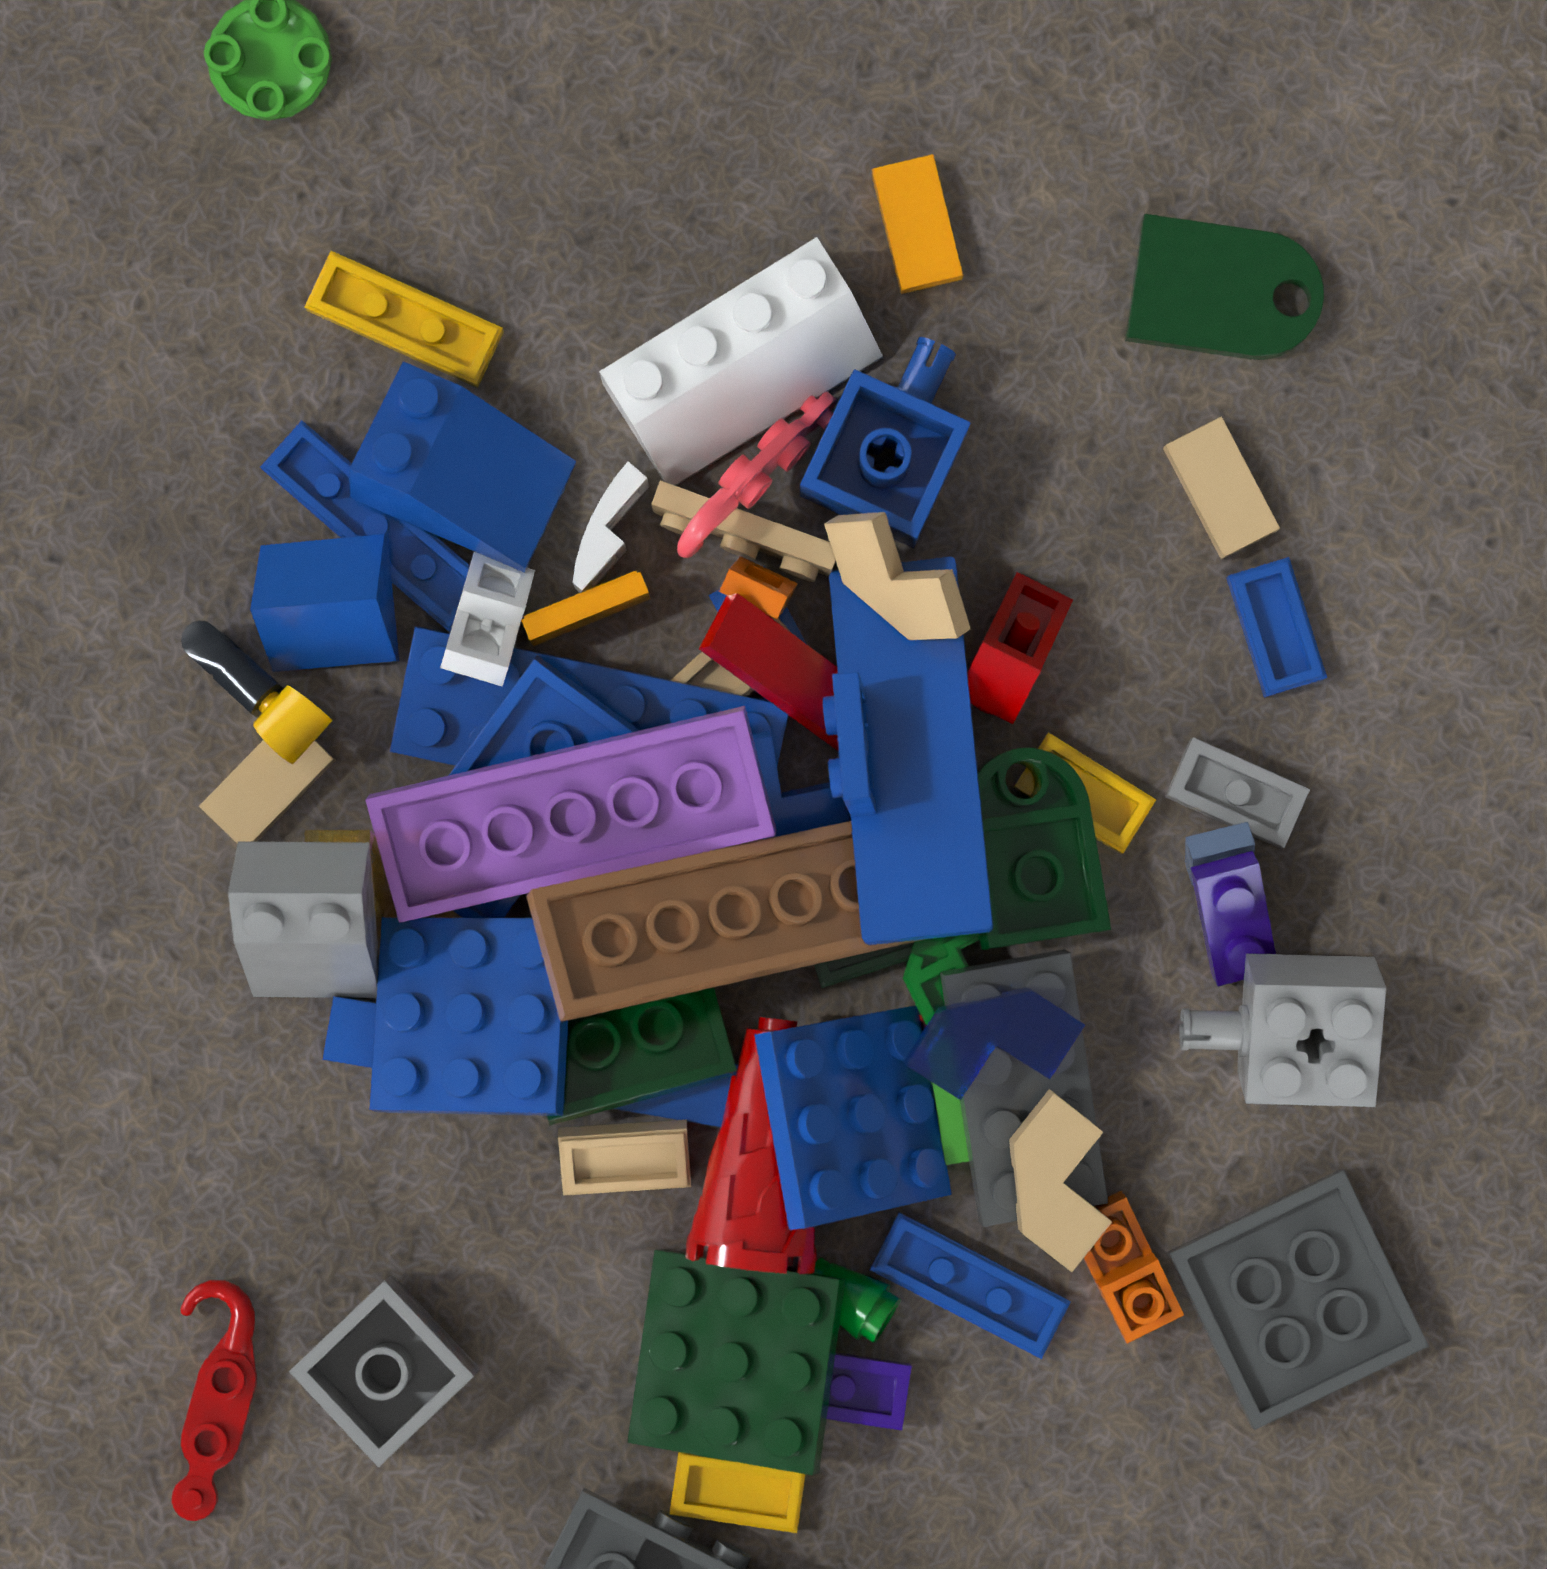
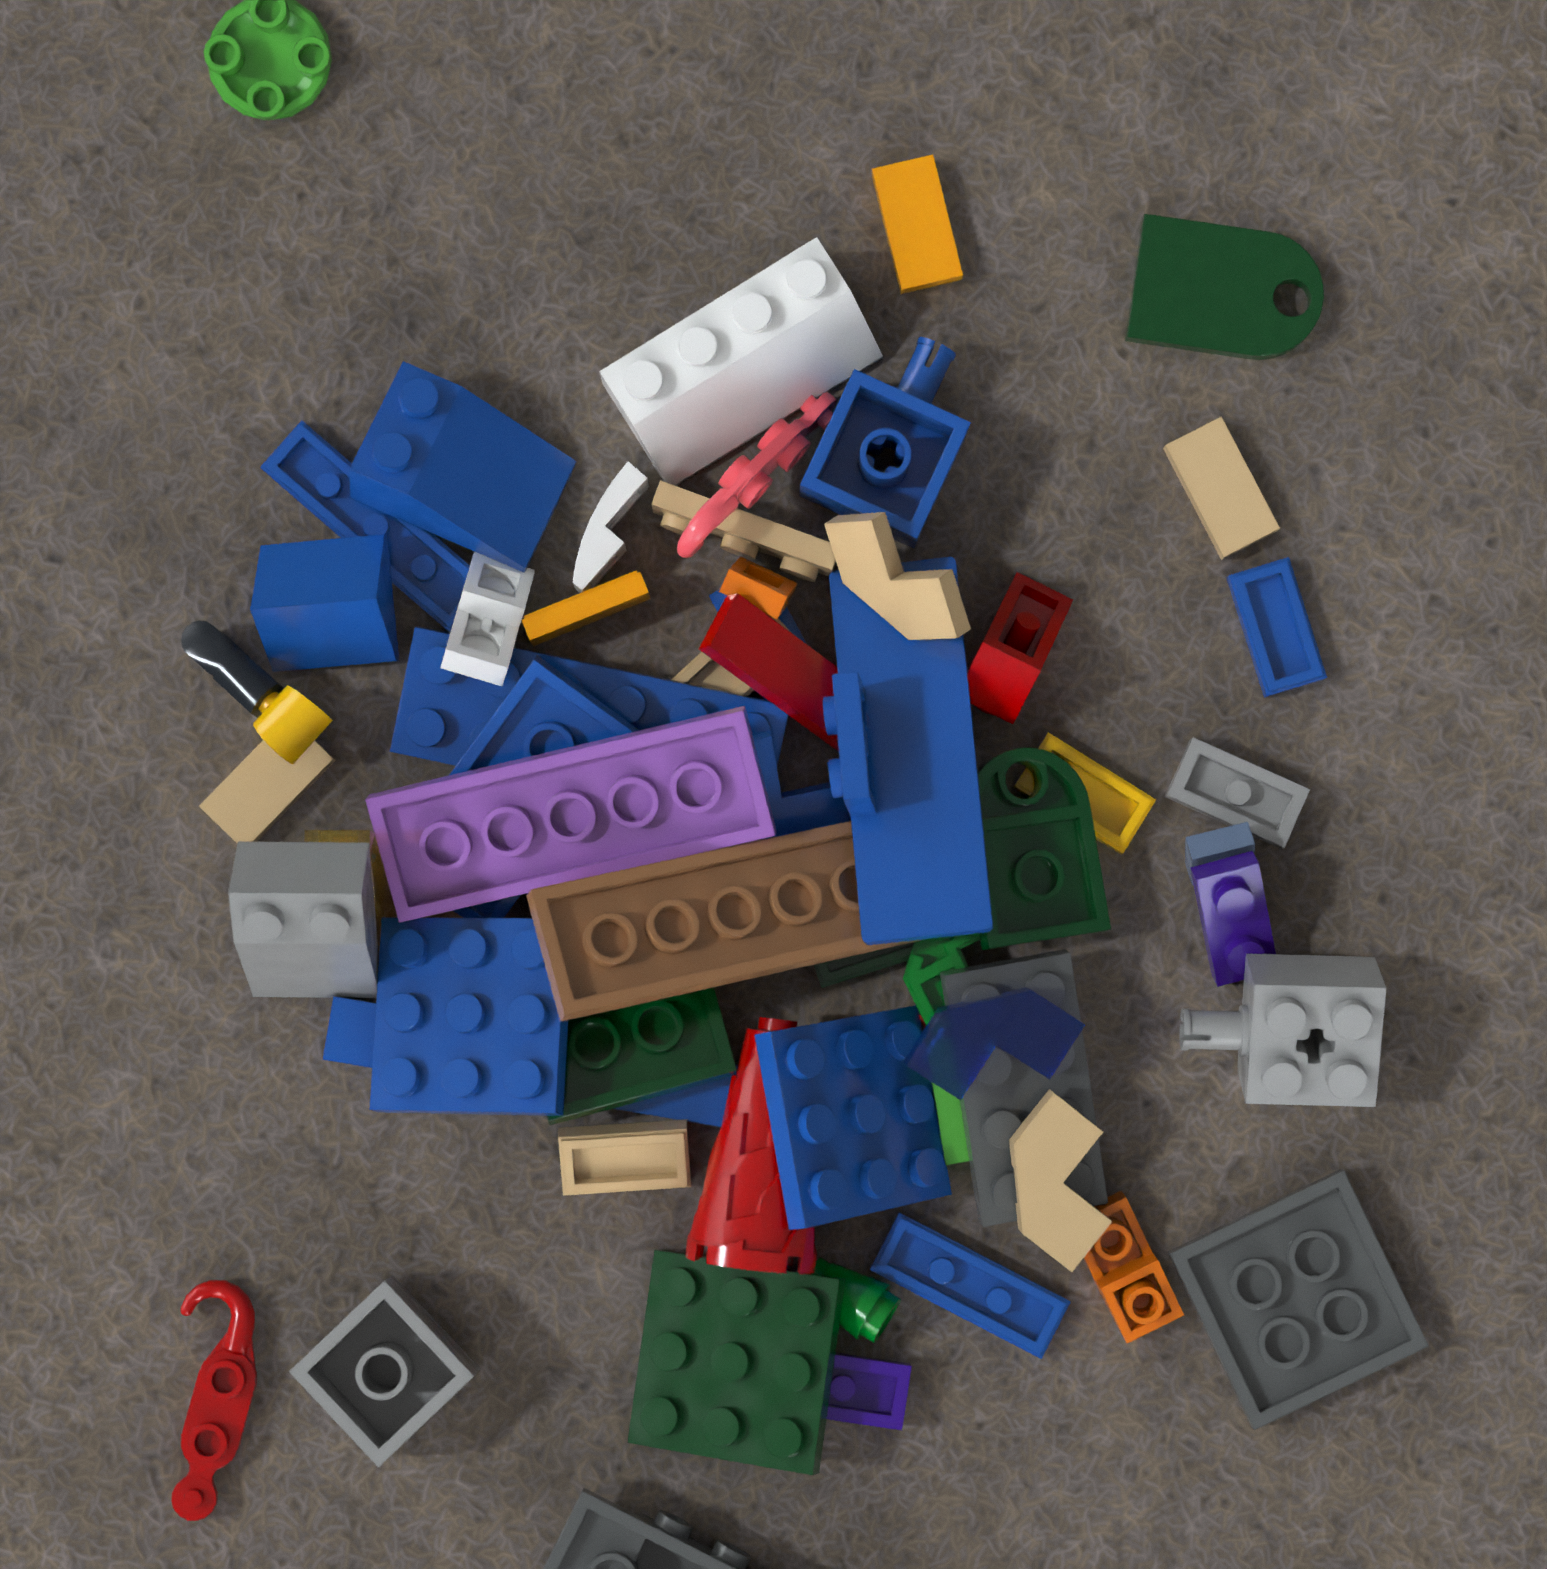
yellow tile [304,251,504,388] -> none
yellow tile [669,1452,806,1533] -> none

